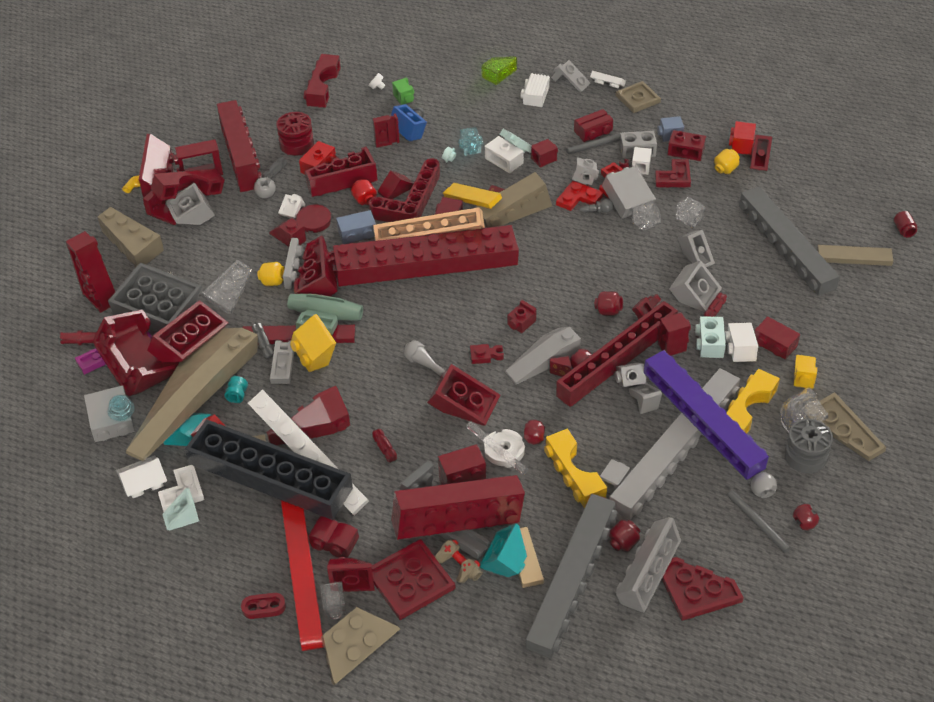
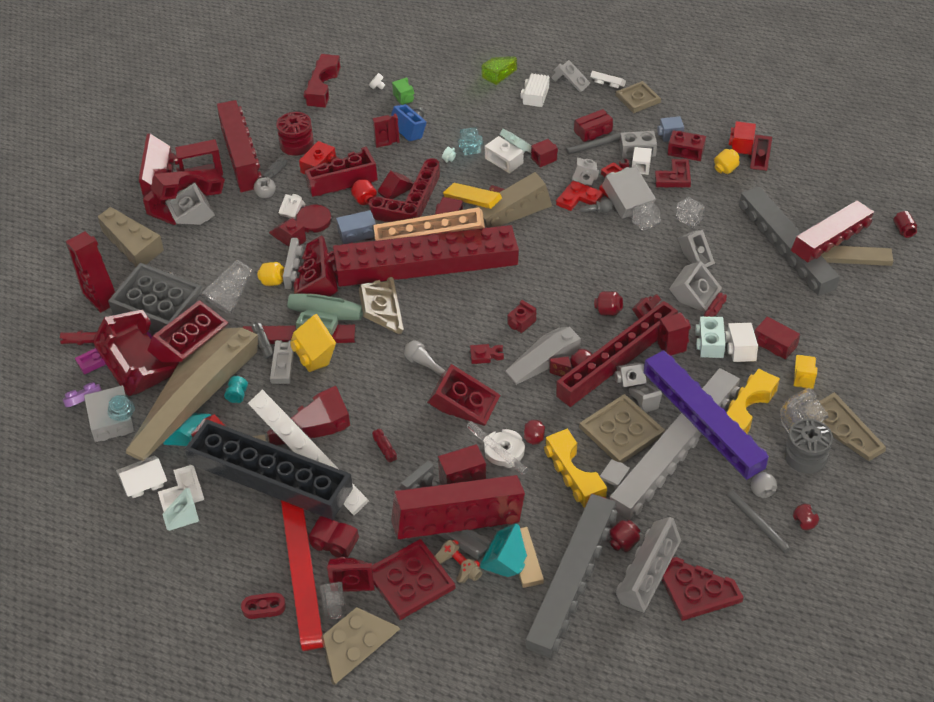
yellow arm [122,176,140,194] -> none
none -> medium lavender plate [62,382,102,407]
none -> dark tan wing [359,277,404,334]
none -> dark tan plate [579,394,665,463]
none -> brick [790,201,874,262]

